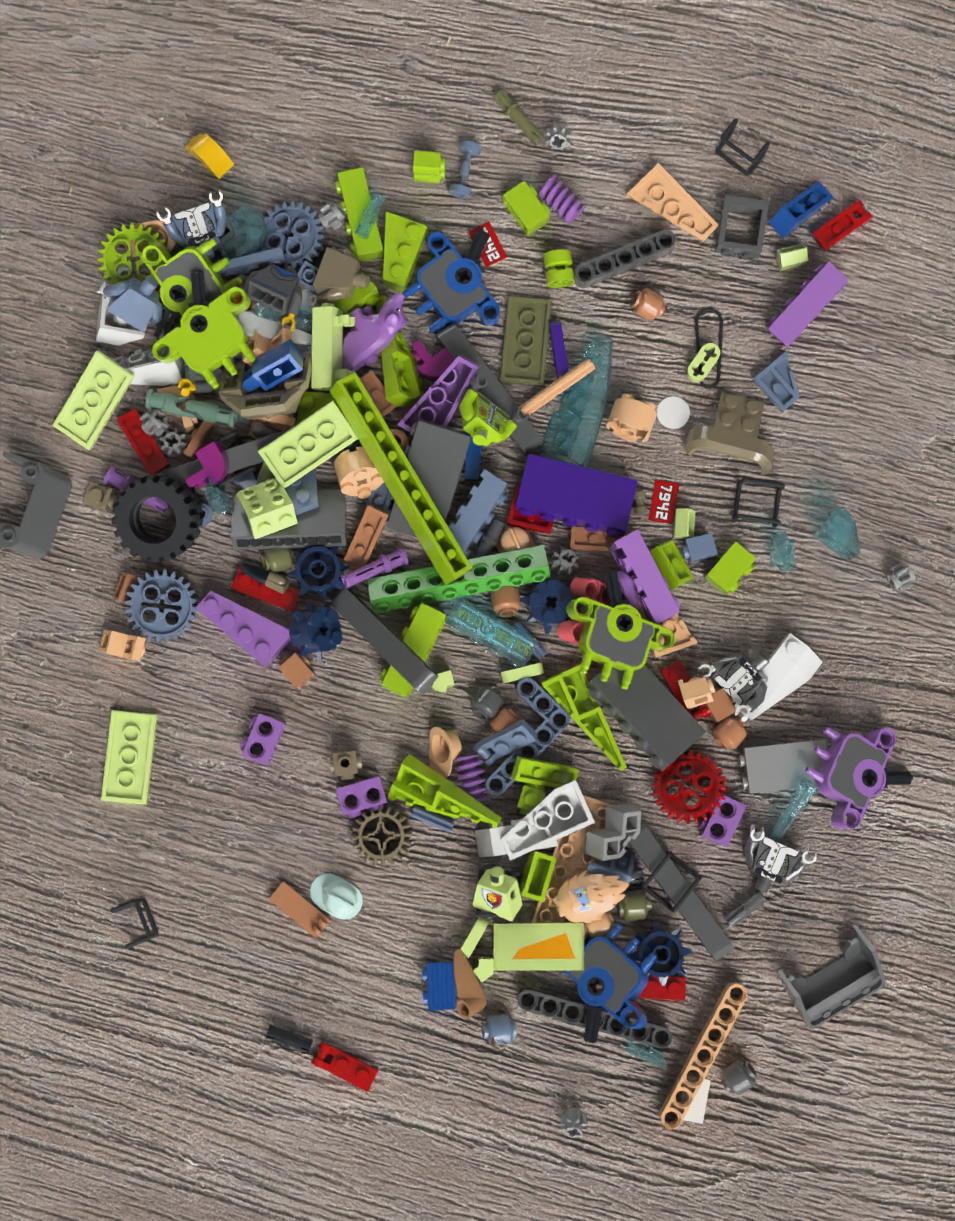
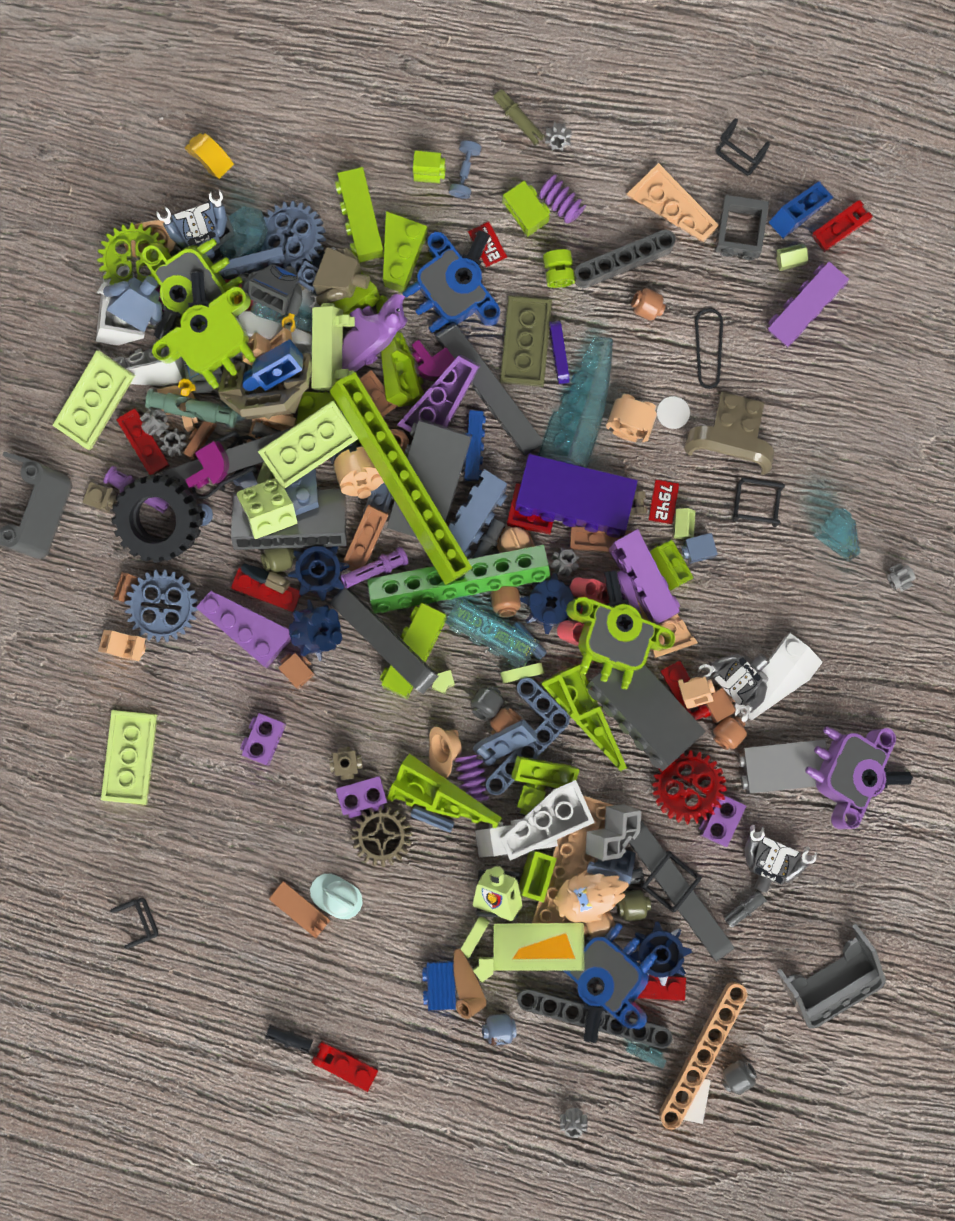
clear light blue pin [205,486,231,515] -> none
light grey gear [318,201,346,230] -> none
clear light blue pin [355,192,385,239] -> none
lime torso [459,375,529,446] -> none
light nougat axle [519,358,595,415] -> none
yellowish green beam [687,343,720,383] -> none
lime brick [705,541,756,595] -> none
sand blue wing [753,351,800,413] -> none
clear light blue pin [767,778,819,843] -> none
clear light blue hips [770,531,797,572] -> none

